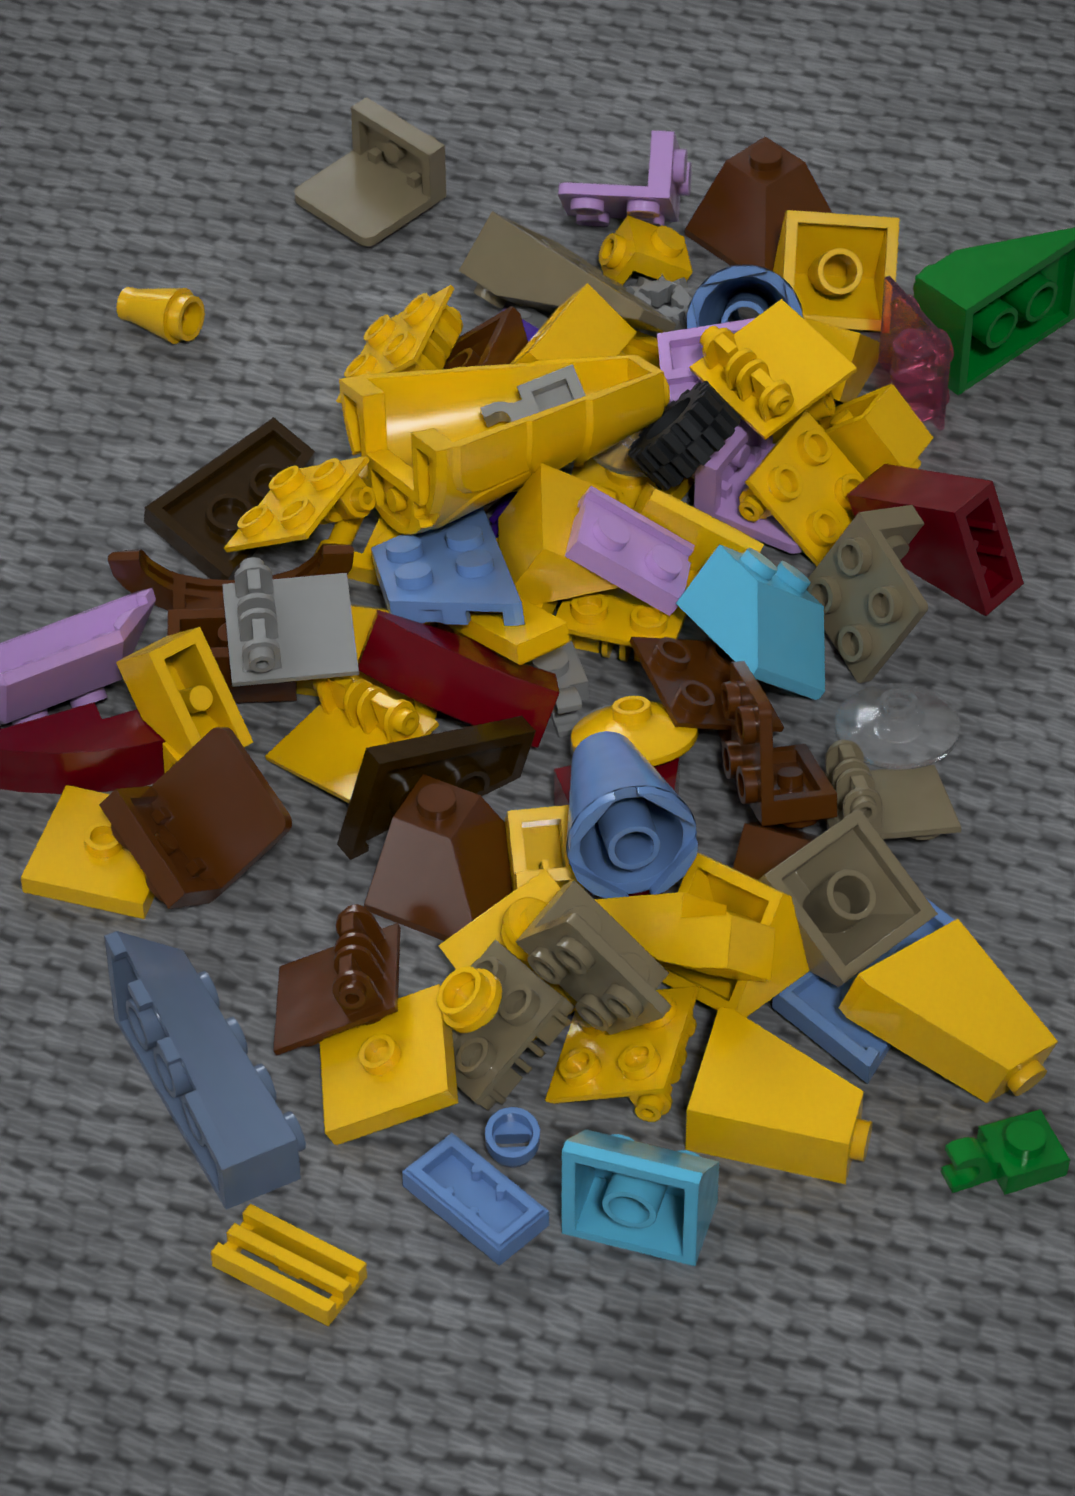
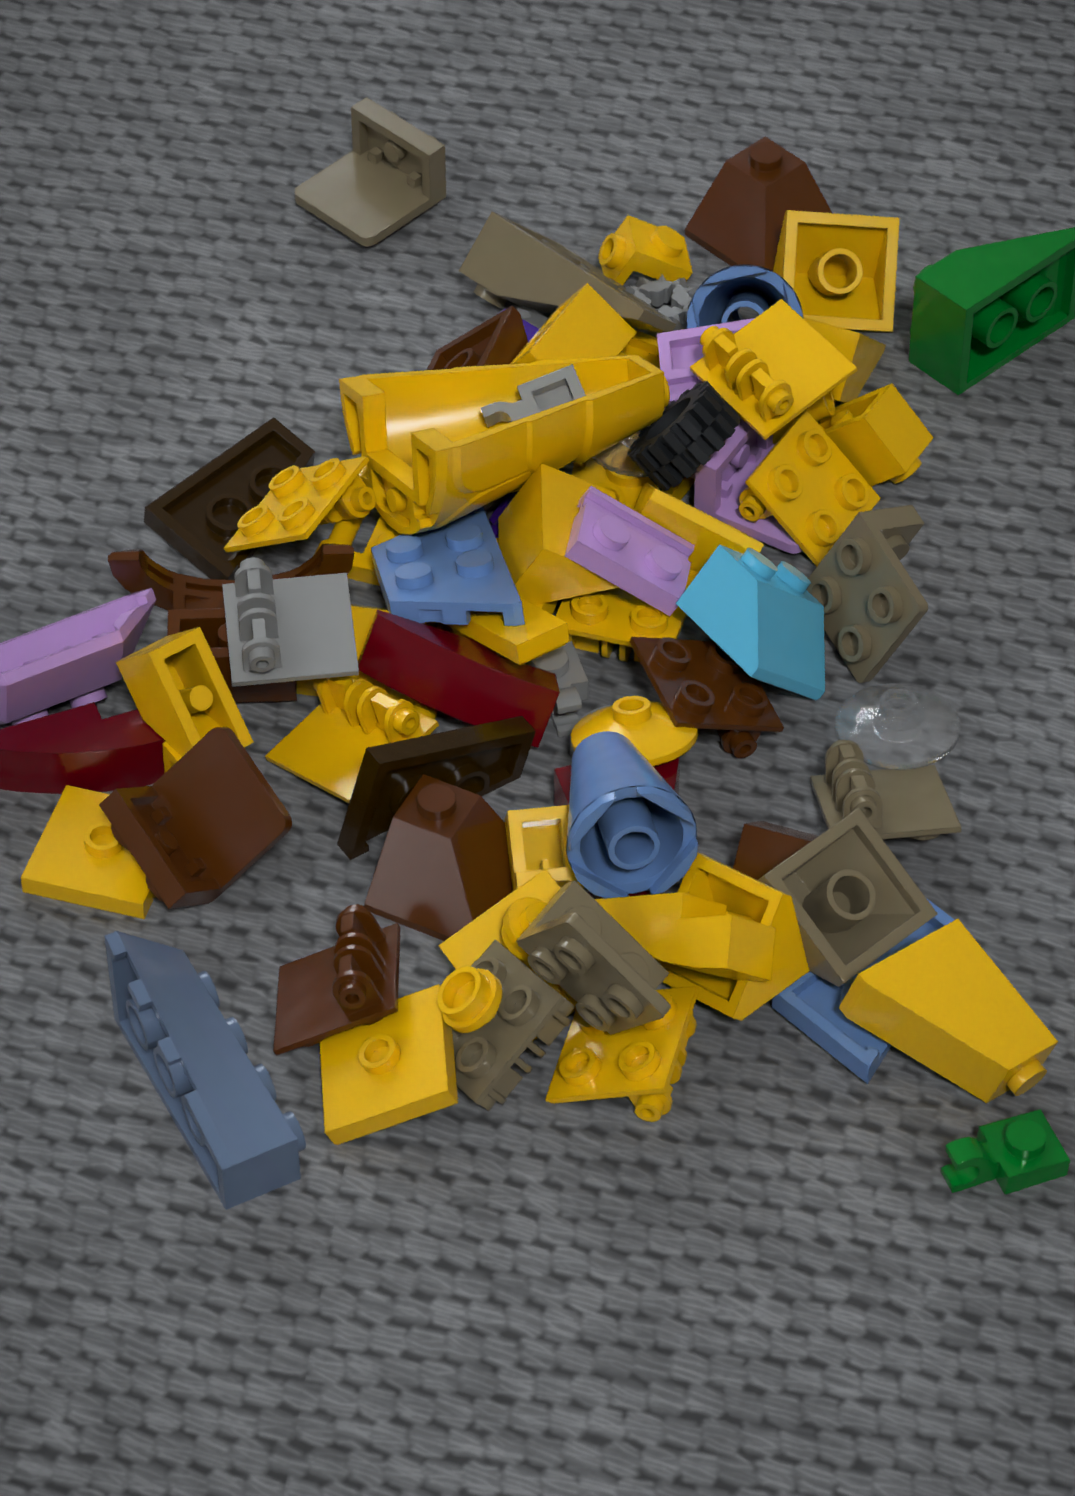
yellow cone [116,287,205,344] -> none
yellow tile [211,1204,367,1327] -> none
yellow hinge [336,285,463,403] -> none
medium blue plate [402,1133,549,1266] -> none
medium blue hinge [485,1107,540,1168] -> none
lavender bracket [558,131,692,227] -> none
medium azure slope [562,1129,719,1266] -> none
yellow slope [685,1006,873,1184] -> none
reddish brown bracket [721,661,837,828] -> none
dark red slope [847,464,1024,616] -> none
clear pink hinge [878,275,954,431] -> none

